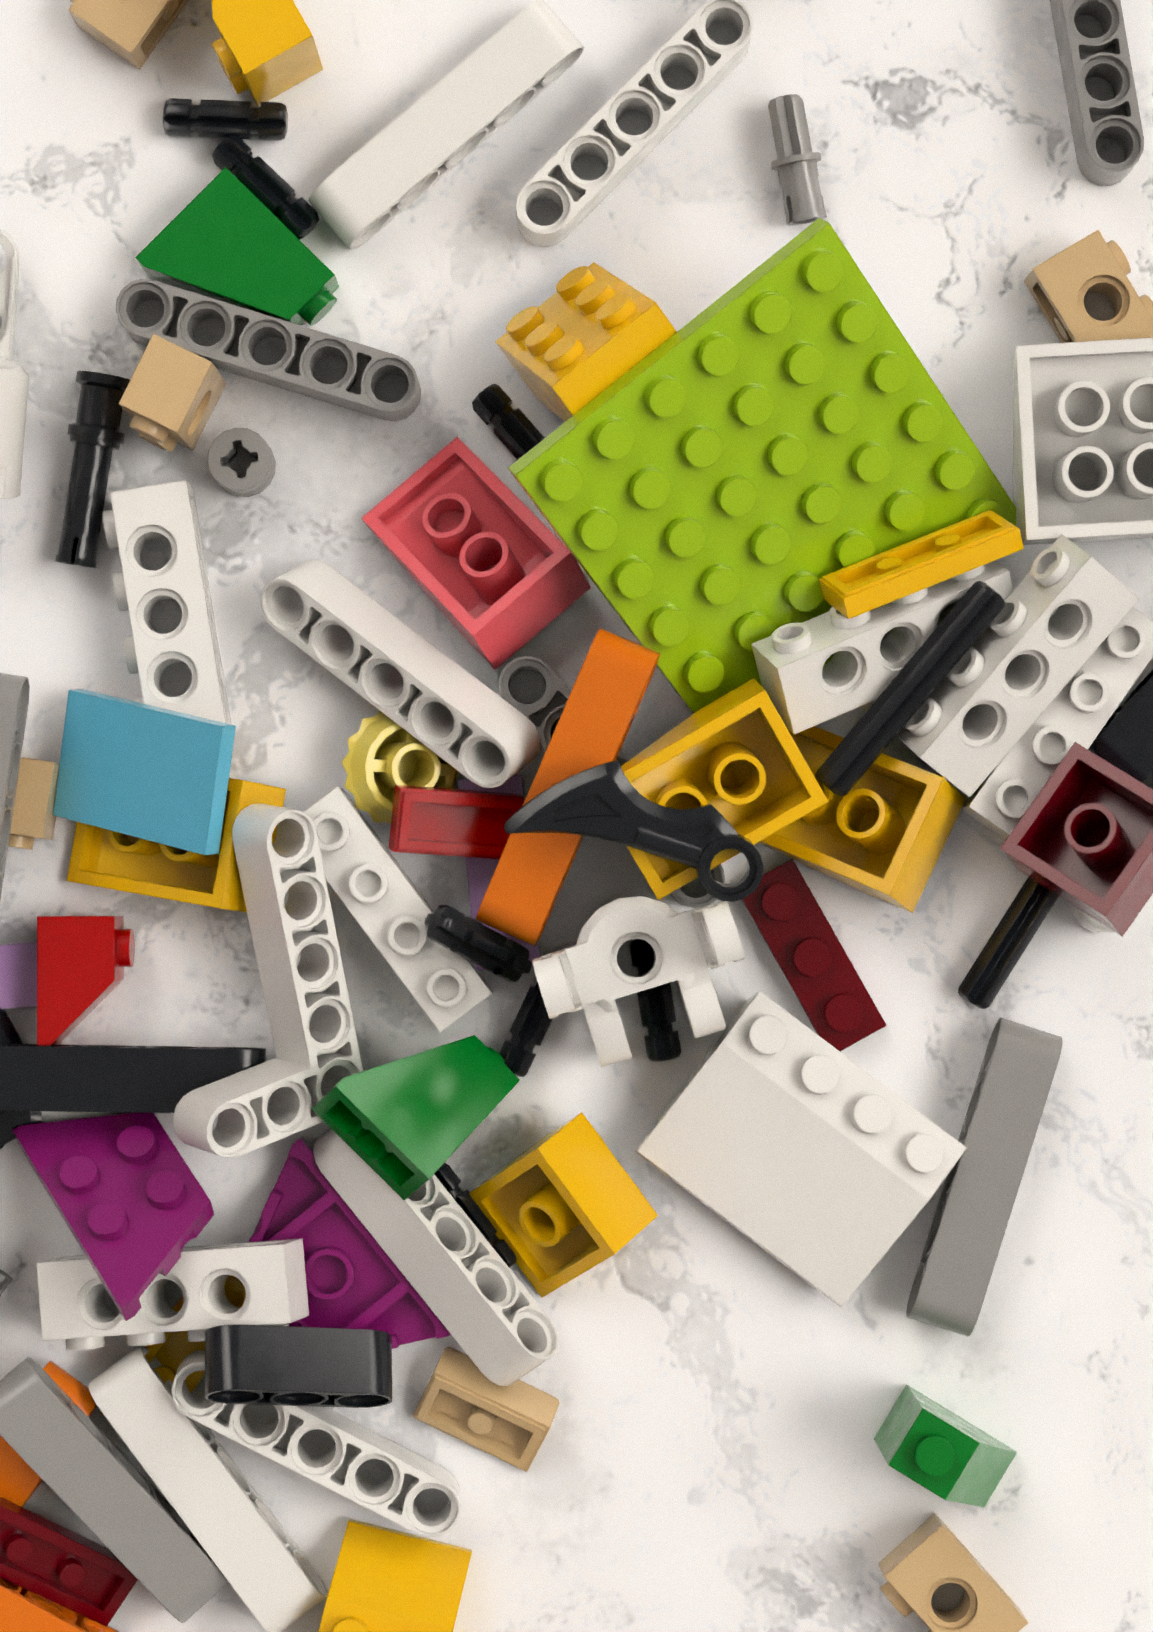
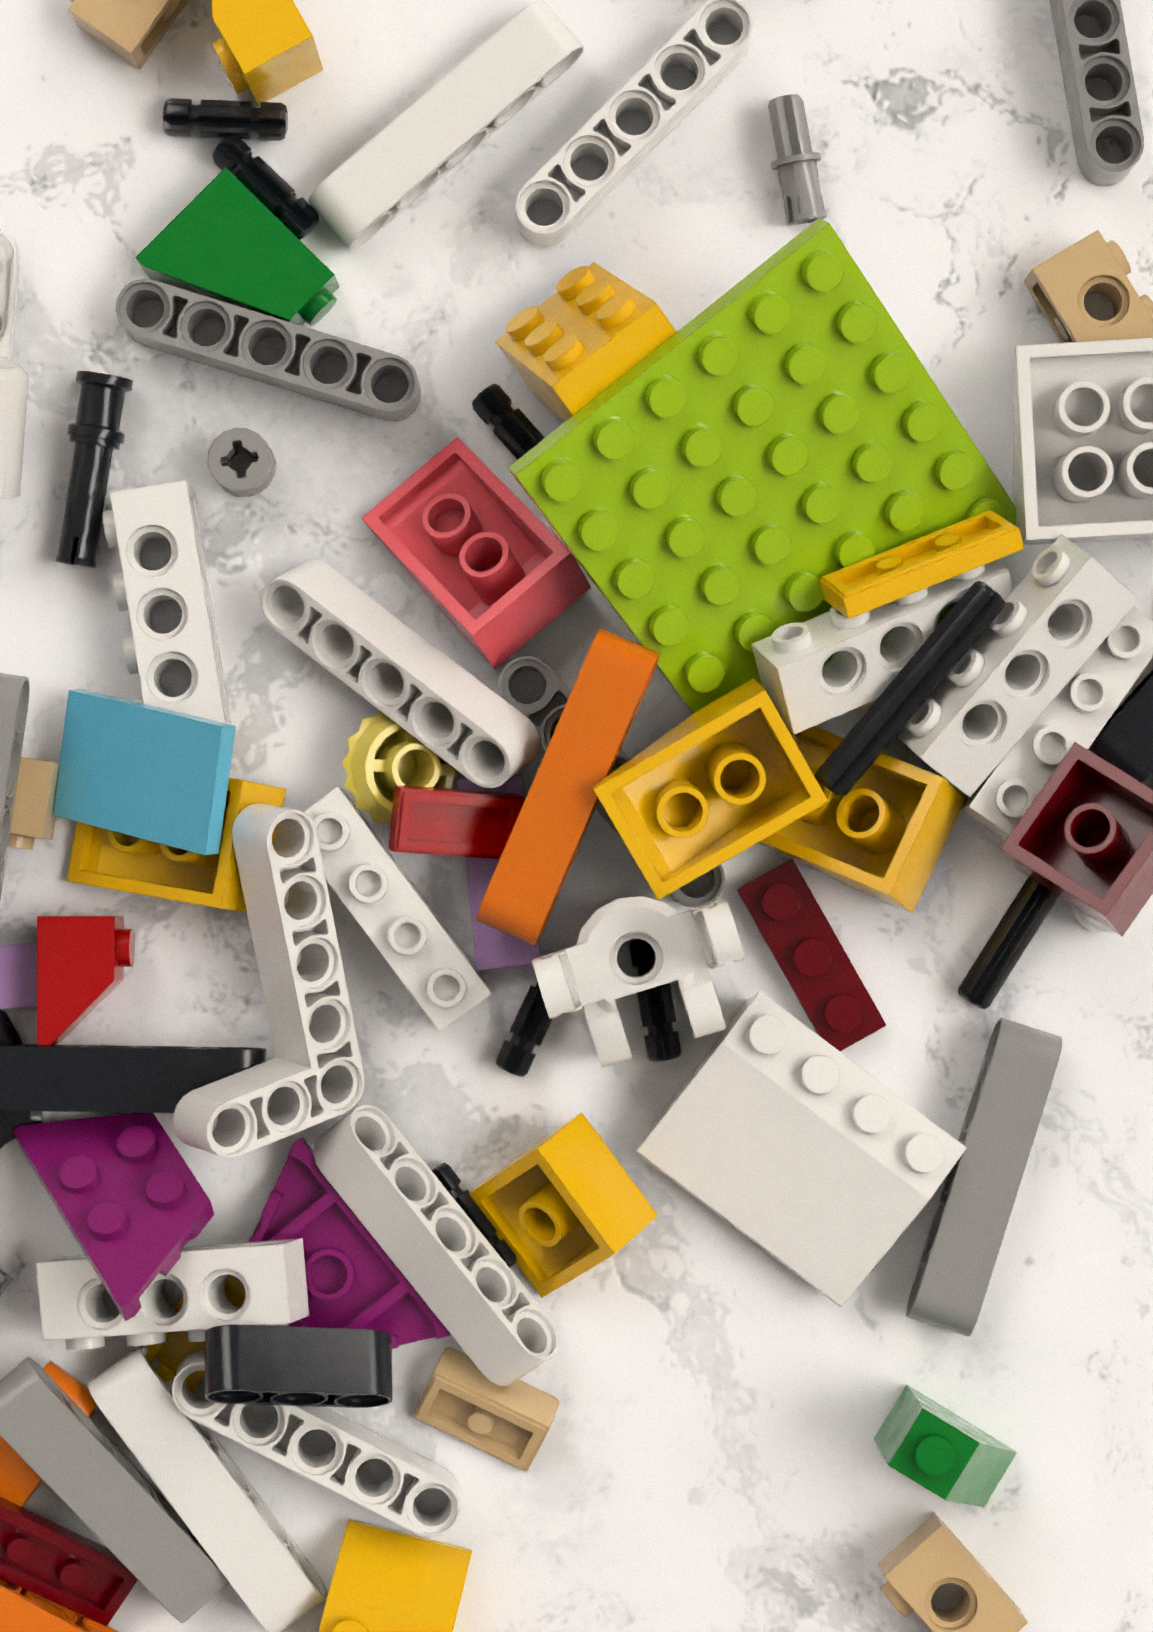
tan brick [119,334,227,453] -> none
green slope [312,1035,520,1200] -> none
black axle [424,905,532,982] -> none
black piece [504,760,764,902] -> none

